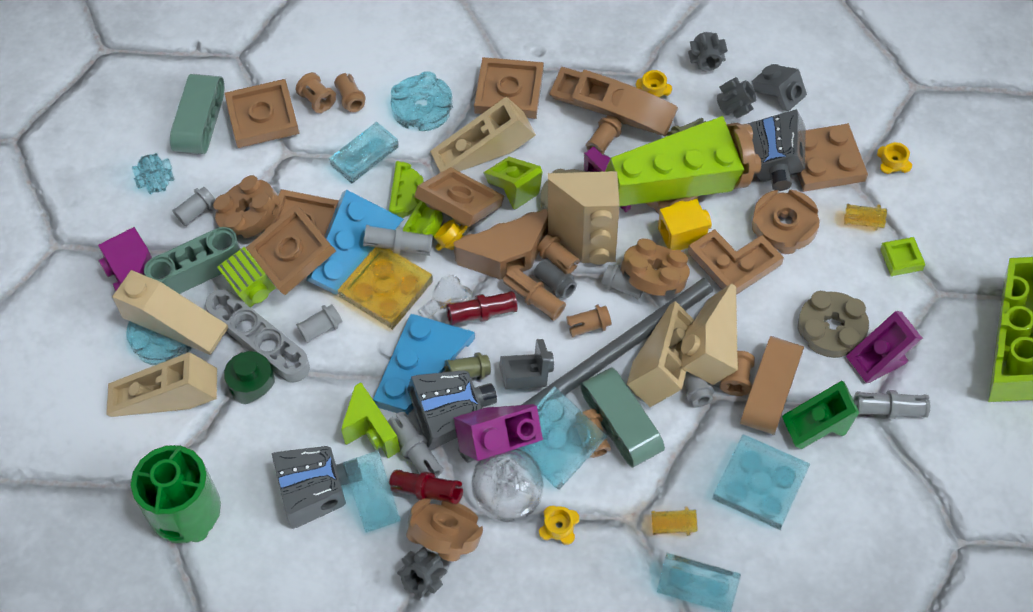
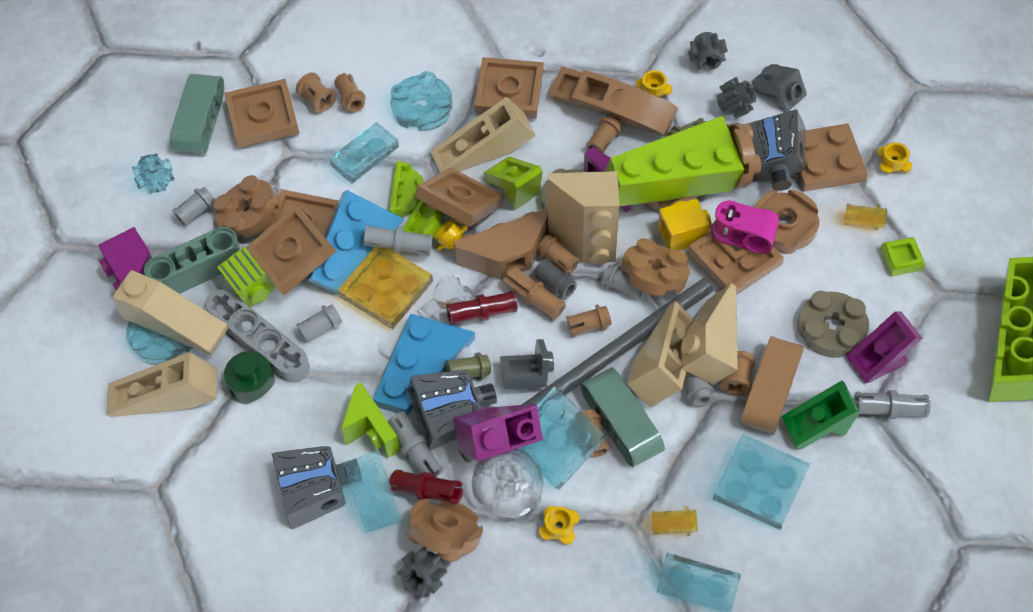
green cylinder [130,445,221,543] -> none
none -> dark pink piece [711,200,779,254]

